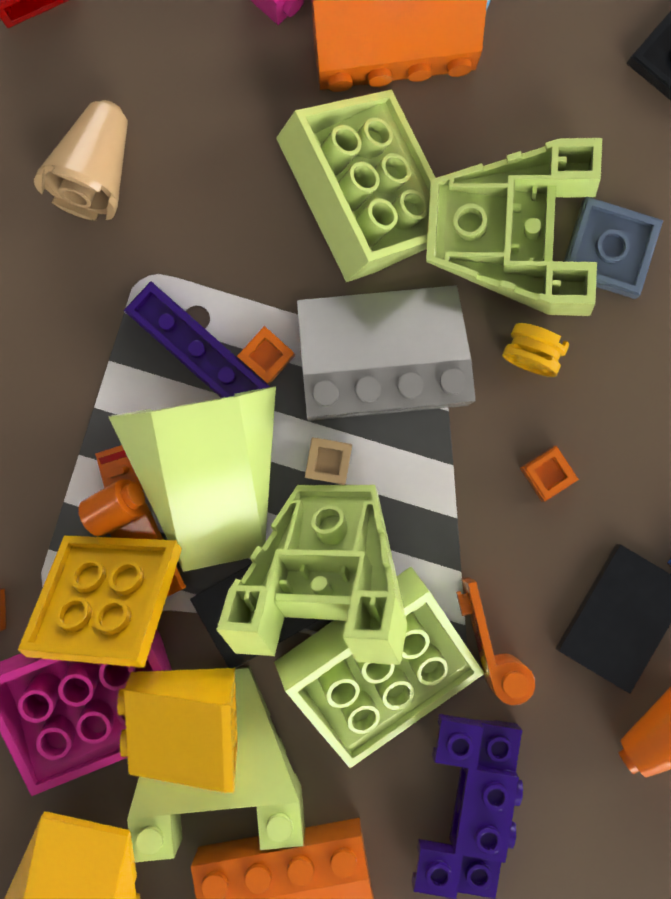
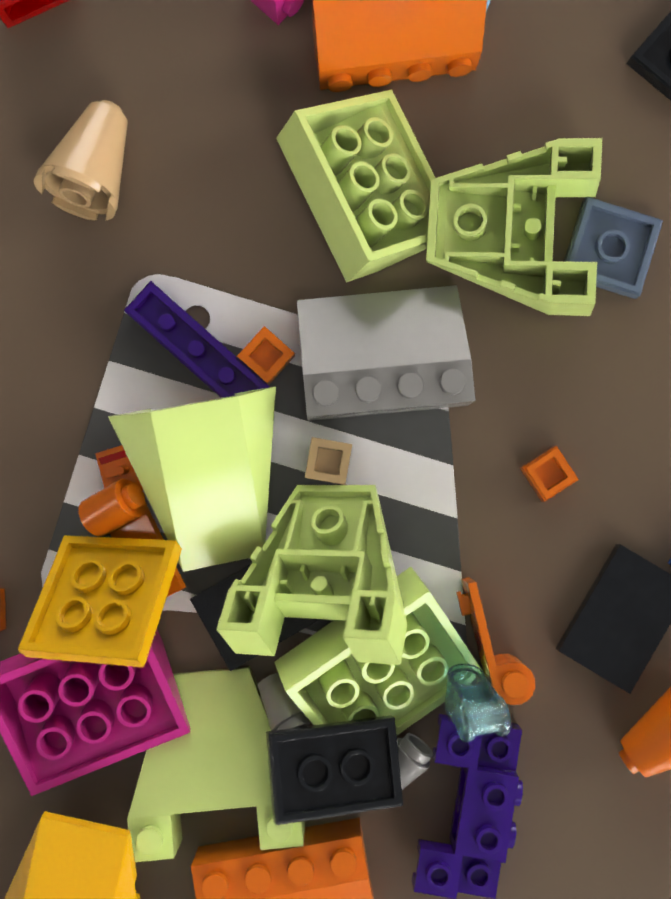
yellow slope [117,668,238,793] -> none
yellow wheel [502,323,569,377] -> none
none -> light grey cone [257,673,310,731]
none -> black tile [266,715,403,826]
none -> light grey cone [397,733,433,790]
none -> clear light blue piece [445,664,511,743]

